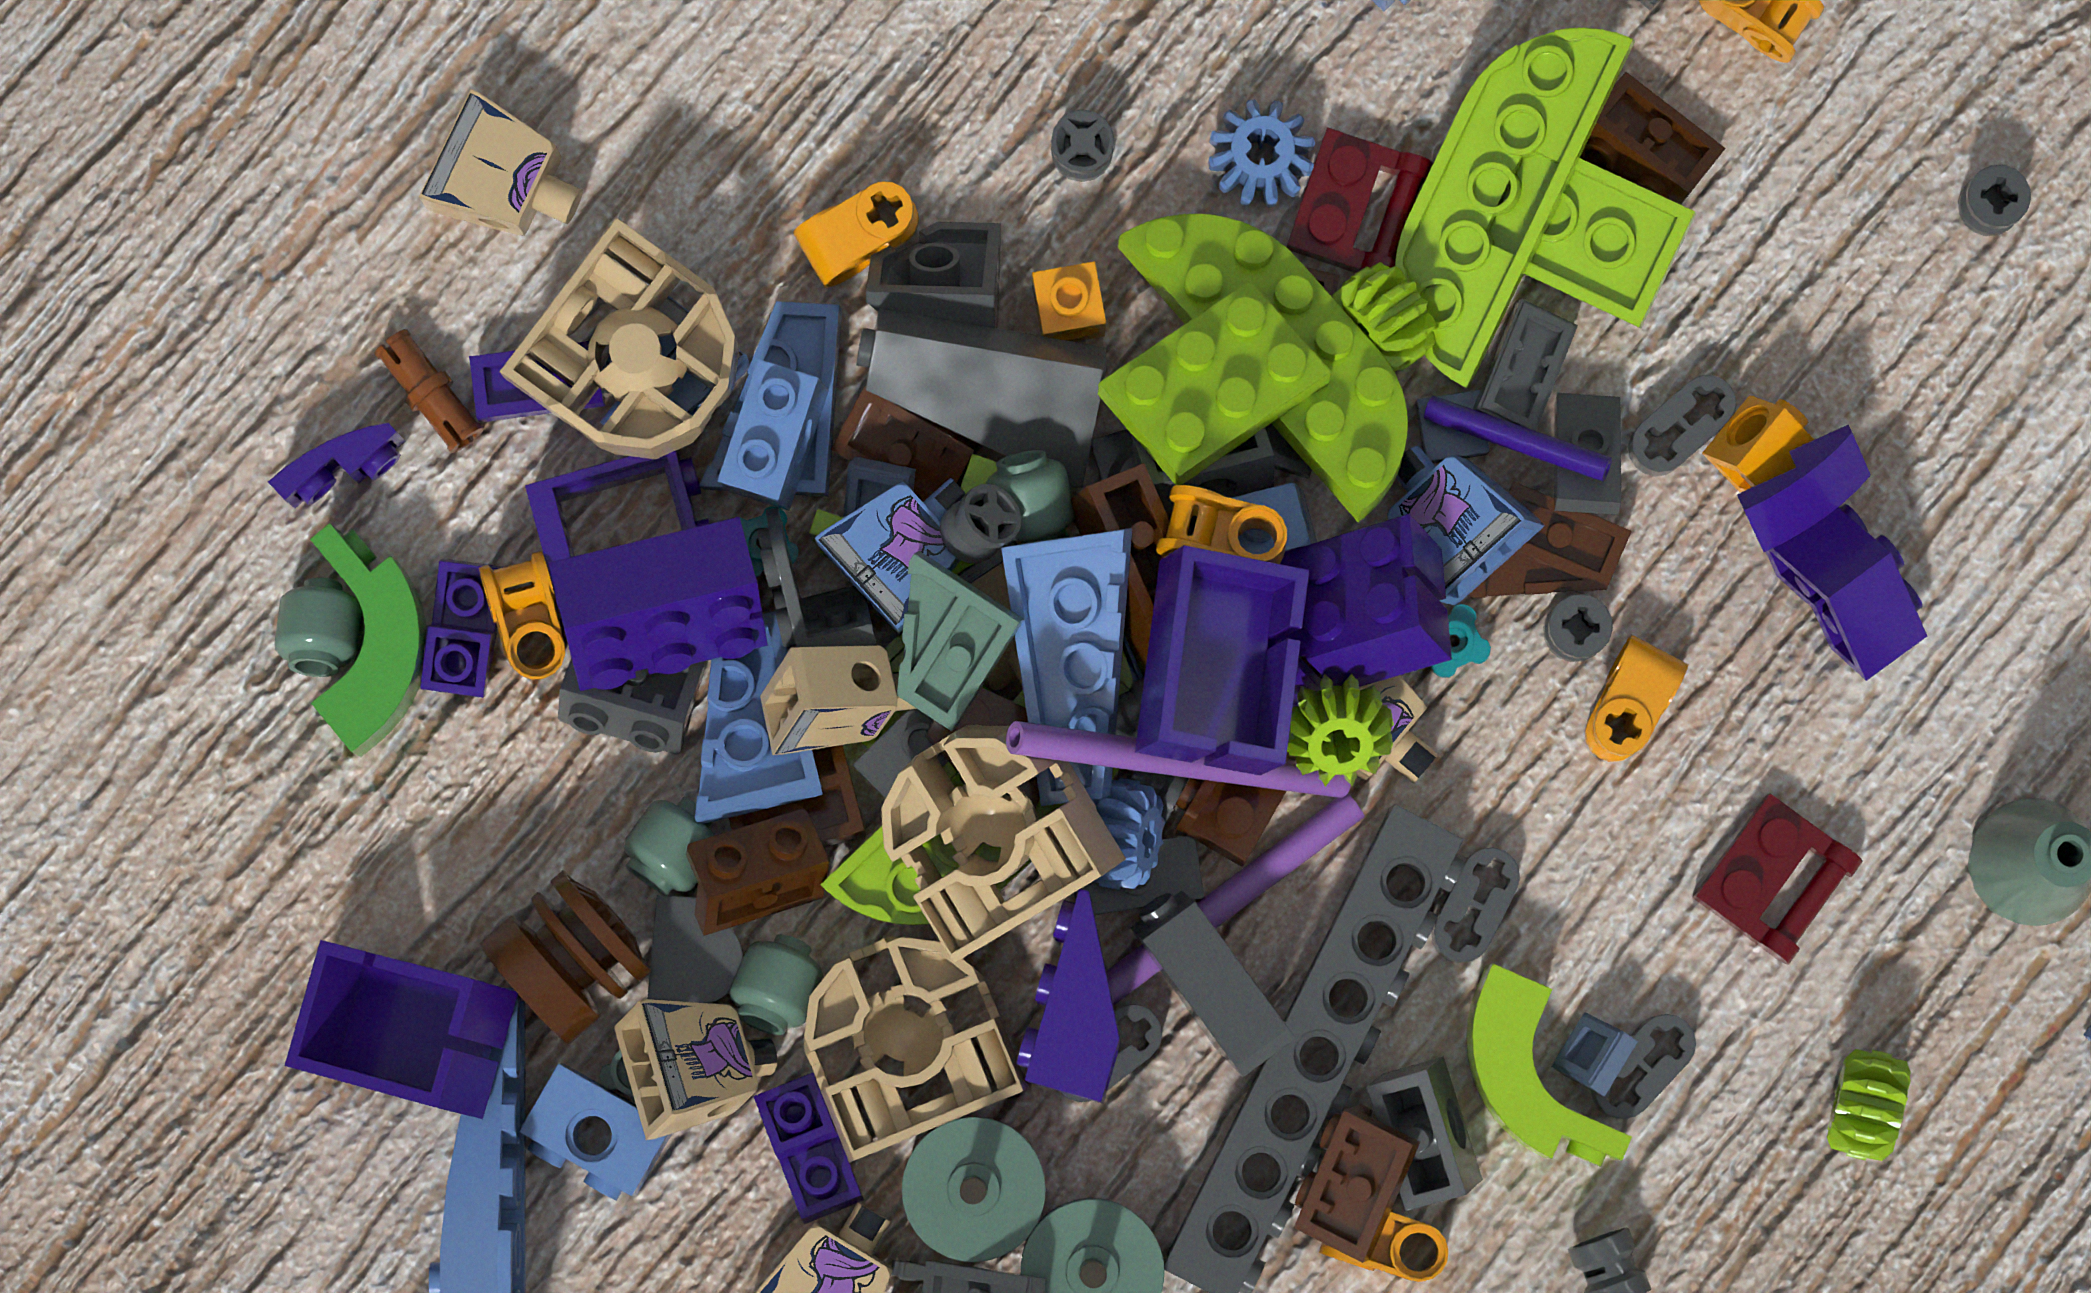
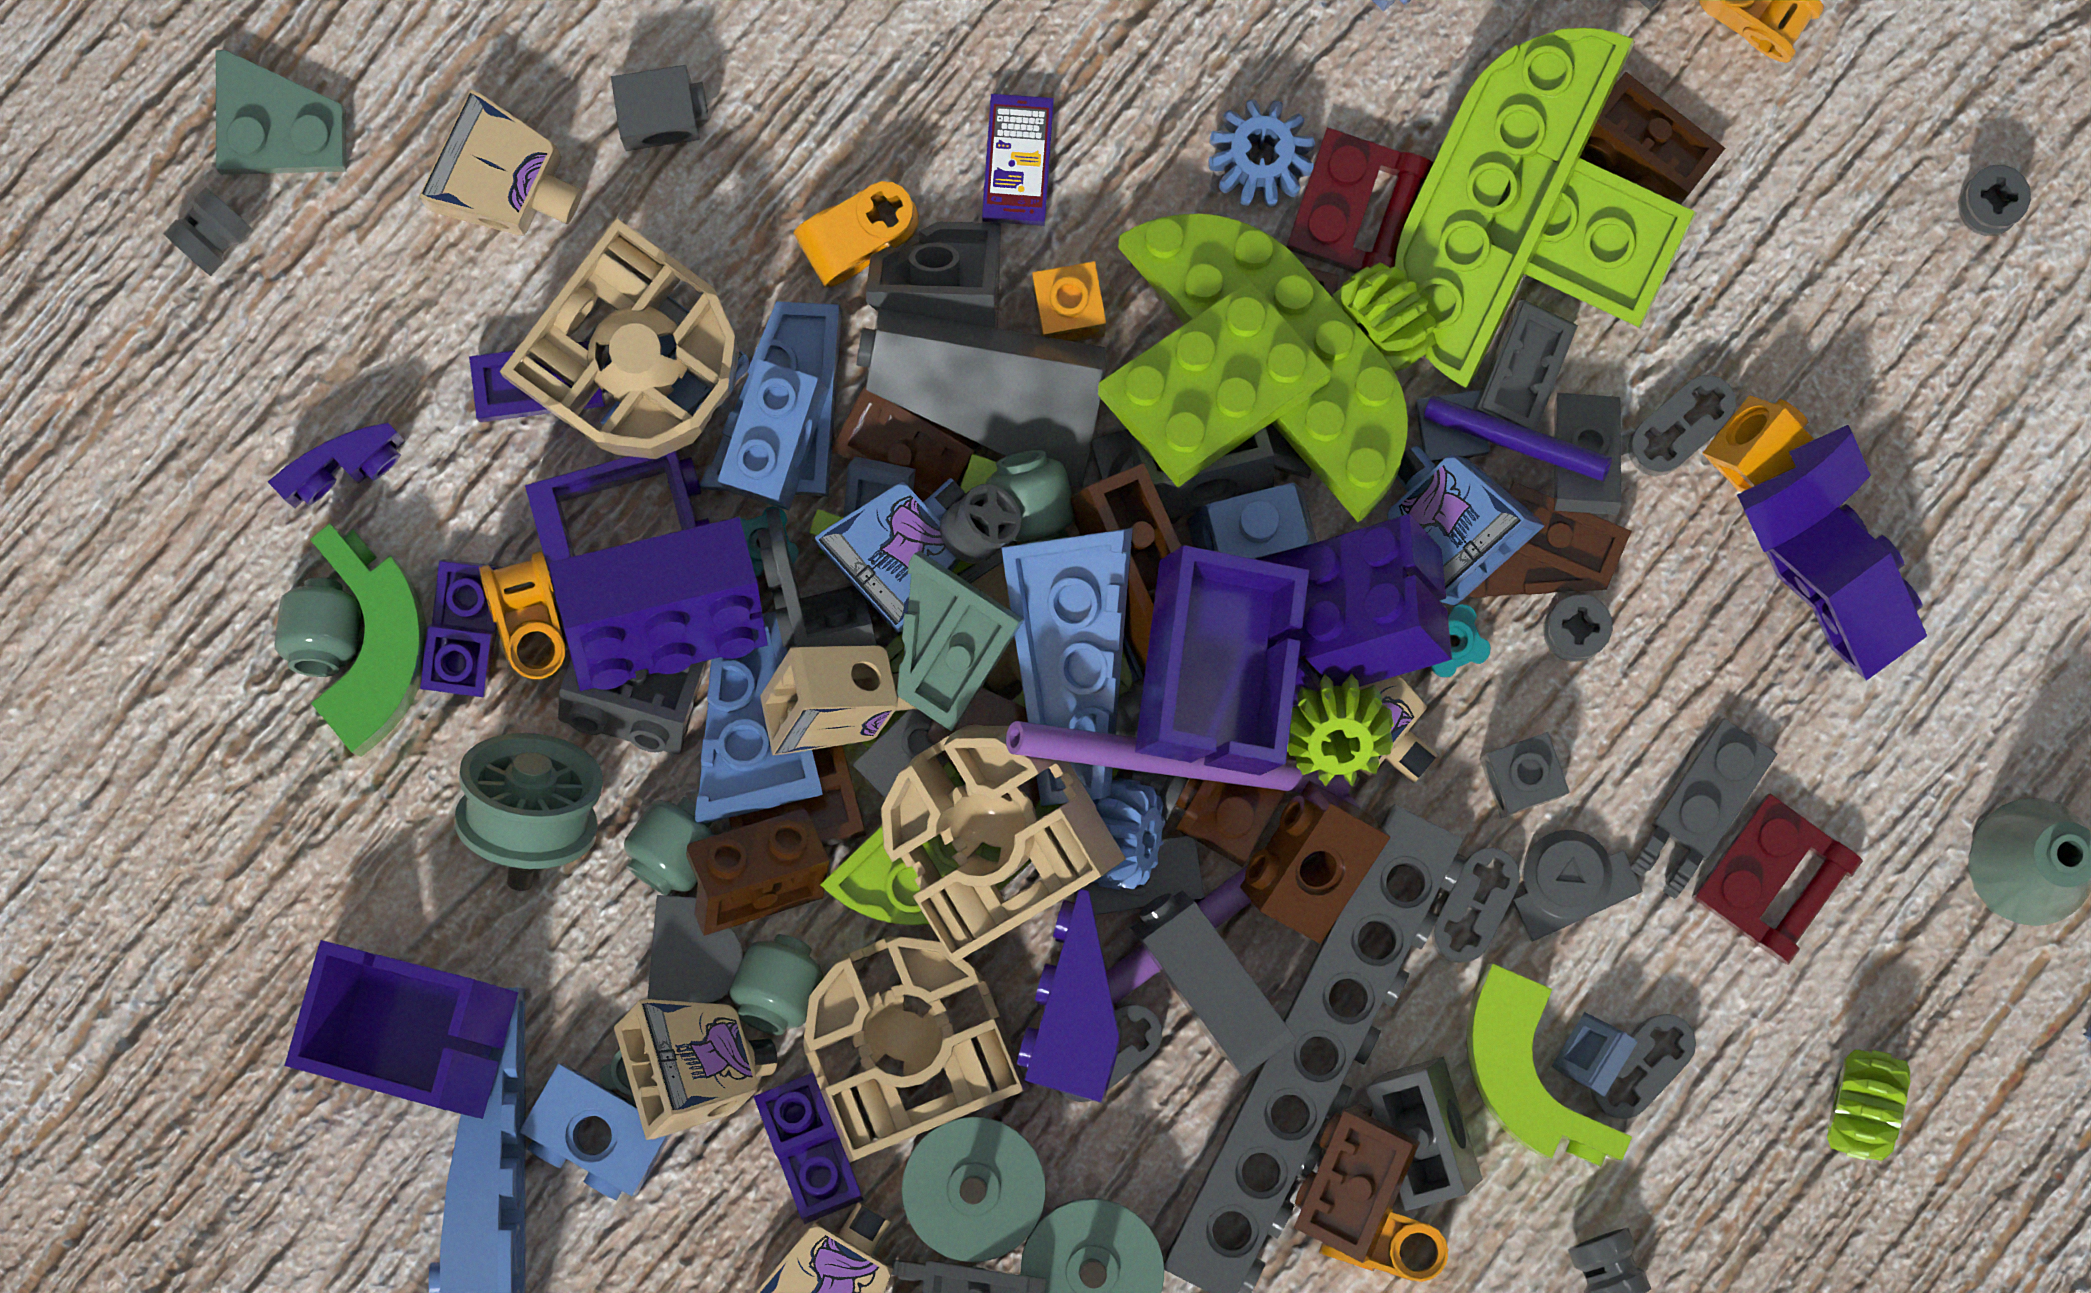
dark orange pin [374,329,484,454] -> none
reddish brown wheel [479,870,652,1044] -> none
dark grey wheel [1051,109,1114,182] -> none
light orange piece [1156,485,1287,564] -> none
light orange piece [1584,634,1689,762] -> none
none -> dark grey wheel [163,187,253,276]
none -> sand green wing [215,50,346,175]
none -> sand green wheel [455,733,603,891]
none -> dark grey brick [611,65,709,151]
none -> tile [982,94,1054,226]
none -> reddish brown brick [1240,780,1391,944]
none -> dark grey brick [1480,732,1570,818]
none -> dark grey piece [1512,830,1643,942]
none -> dark grey hinge [1630,718,1778,899]

